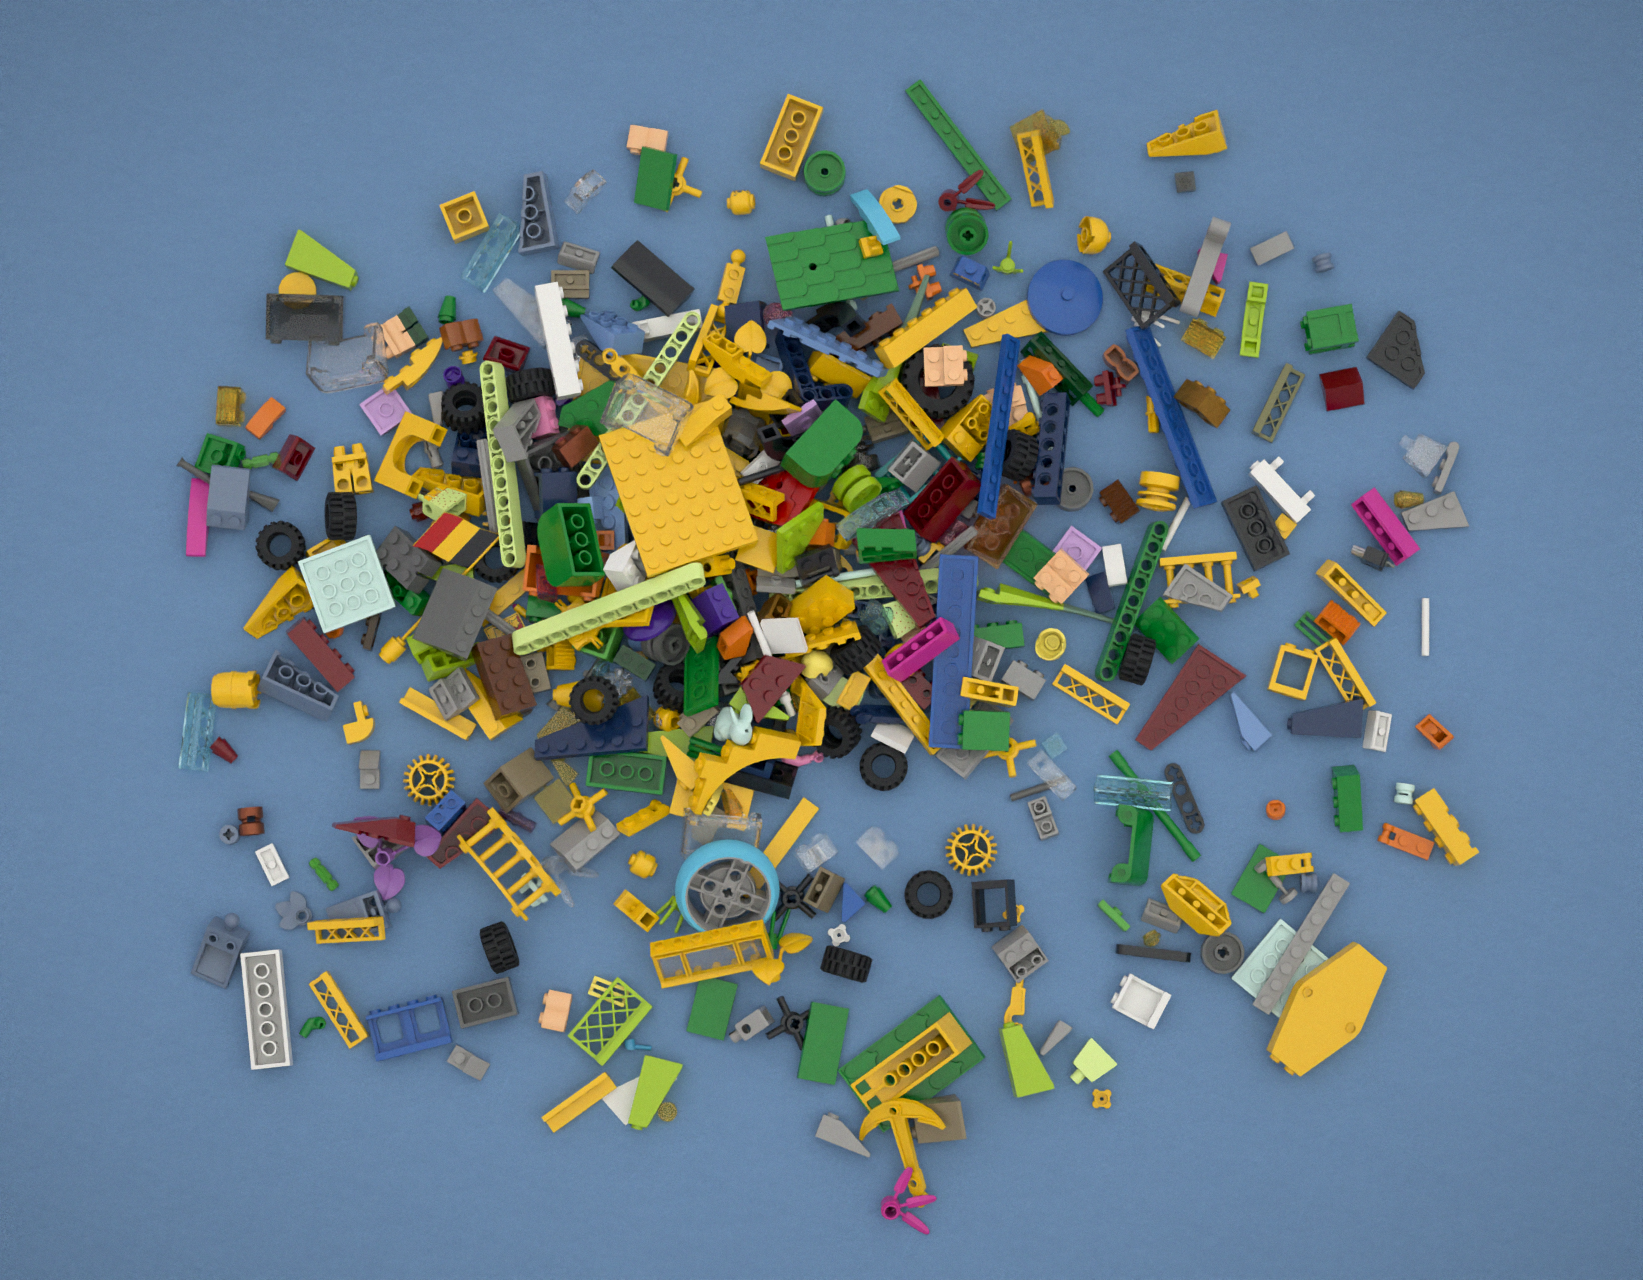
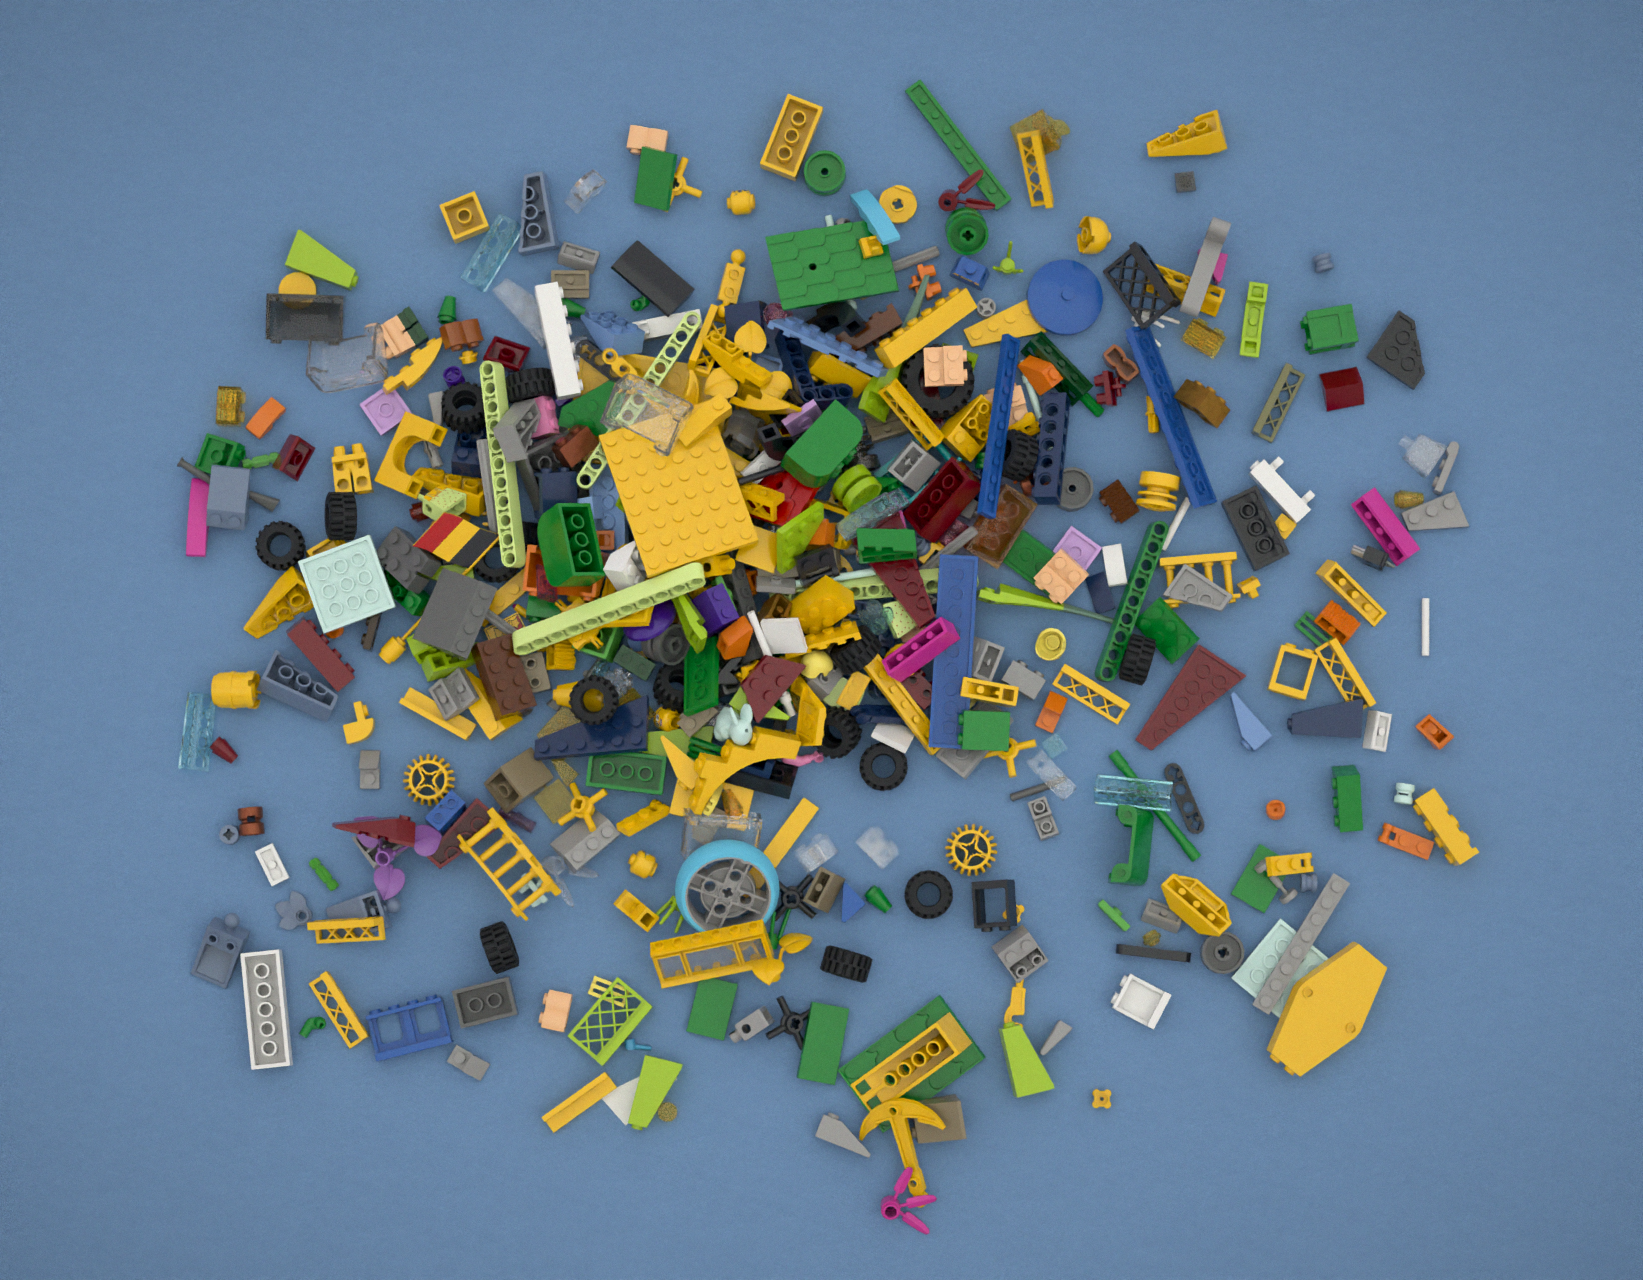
white plate [828,924,850,946] -> none
green slope [974,620,1025,649] -> none
yellowish green torso [1070,1038,1117,1085] -> none
light grey slope [1250,231,1294,266] -> none
none -> orange slope [1035,691,1068,733]

